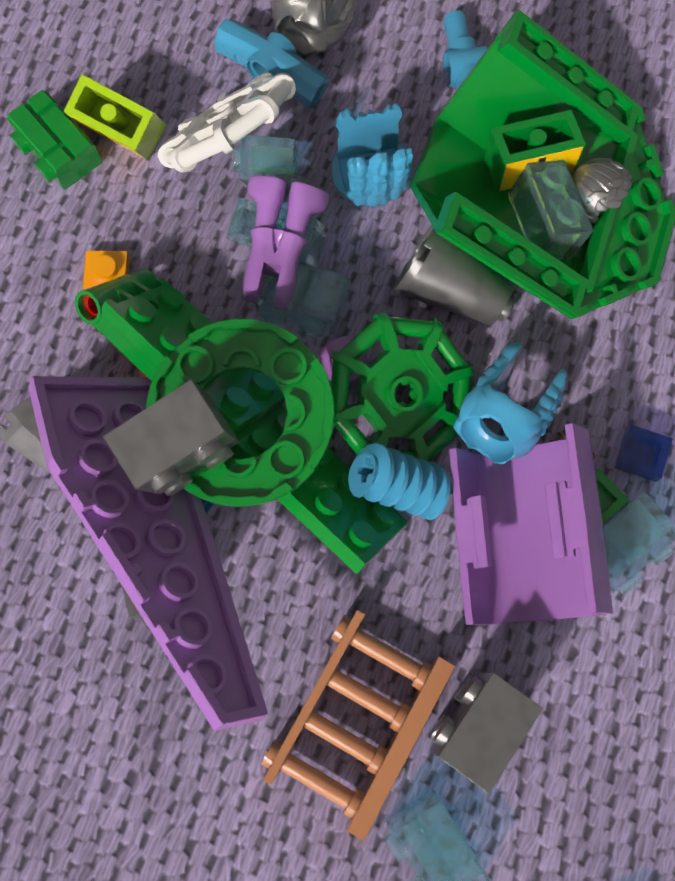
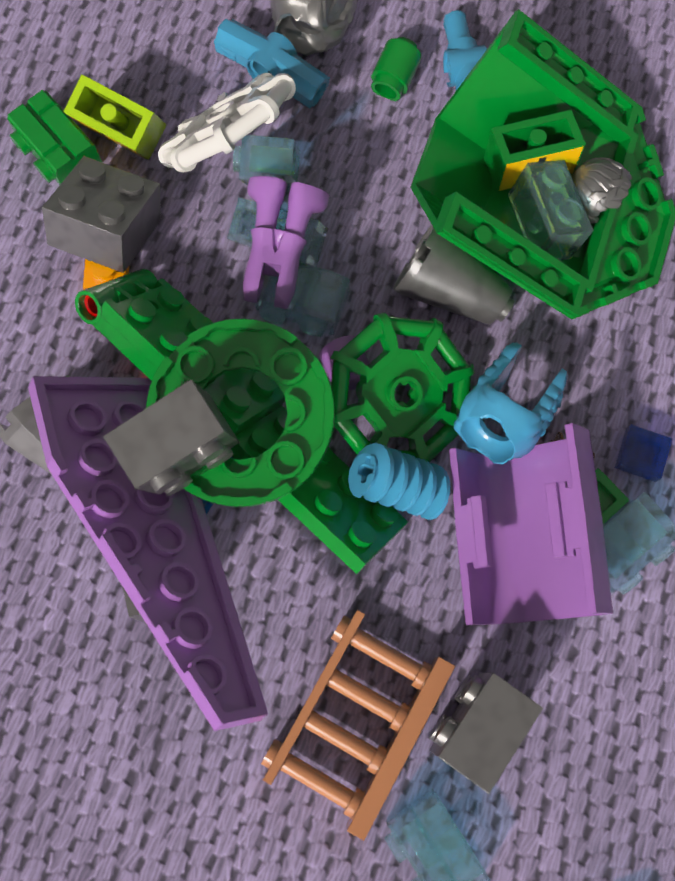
dark azure piece [331,103,413,208] -> none
none -> flat silver brick [42,156,161,273]
none -> green brick [371,37,422,101]

